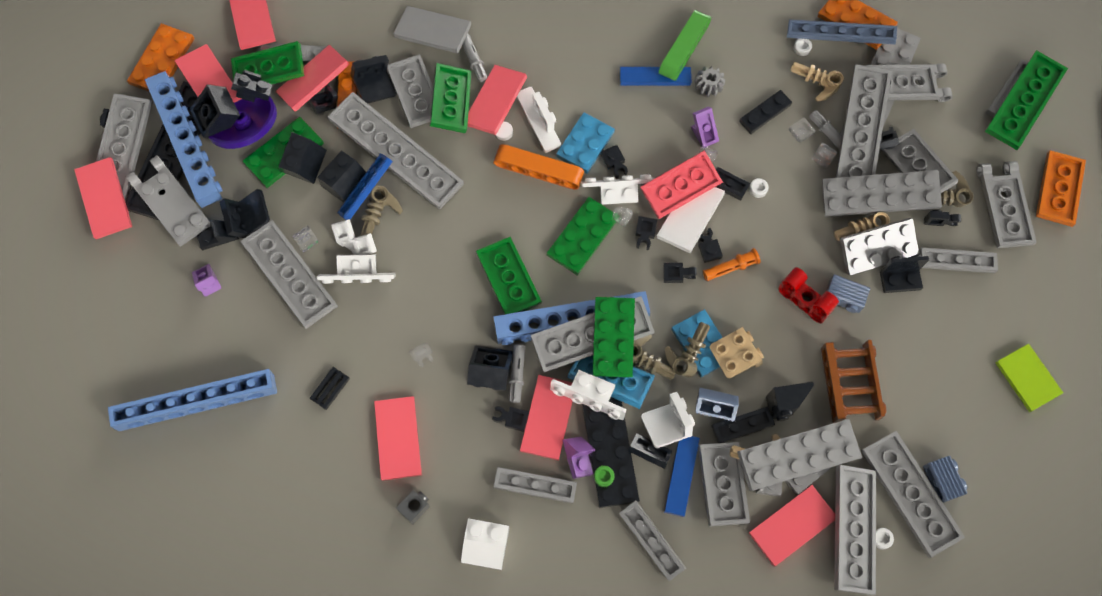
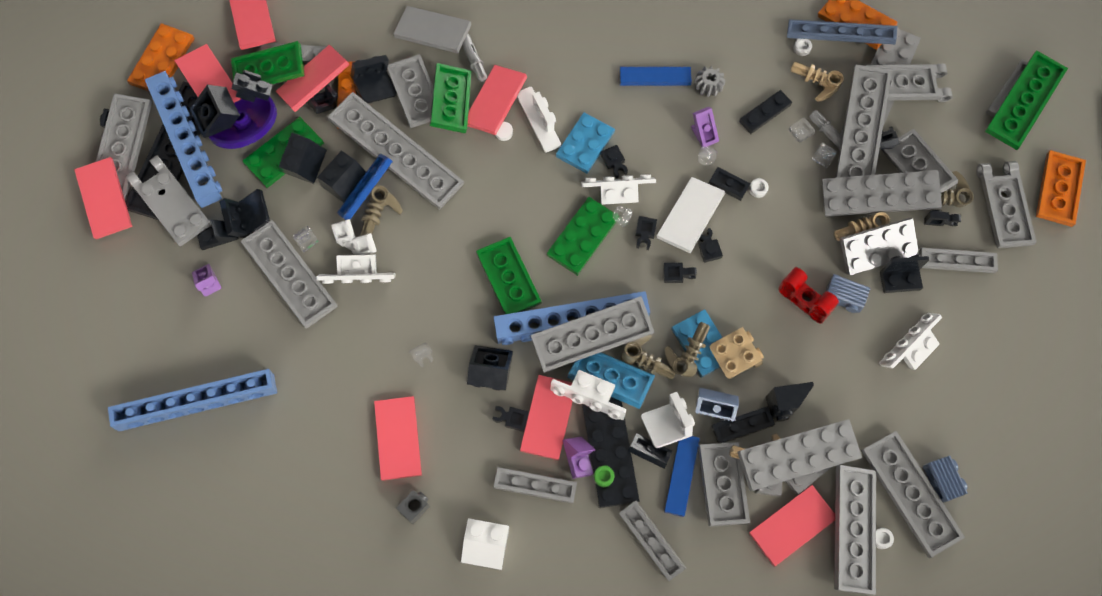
black tile [310,367,350,410] -> none
orange beam [493,144,584,190] -> none
light grey axle [509,345,525,403] -> none
green plate [592,297,635,378] -> none
coral tile [640,150,723,220] -> none
bright green beam [659,10,711,81] -> none
orange pin [703,248,761,282] -> none
dark orange fence [821,340,886,423] -> none
lime tile [995,344,1063,413] -> none
none -> white bracket [879,313,942,370]

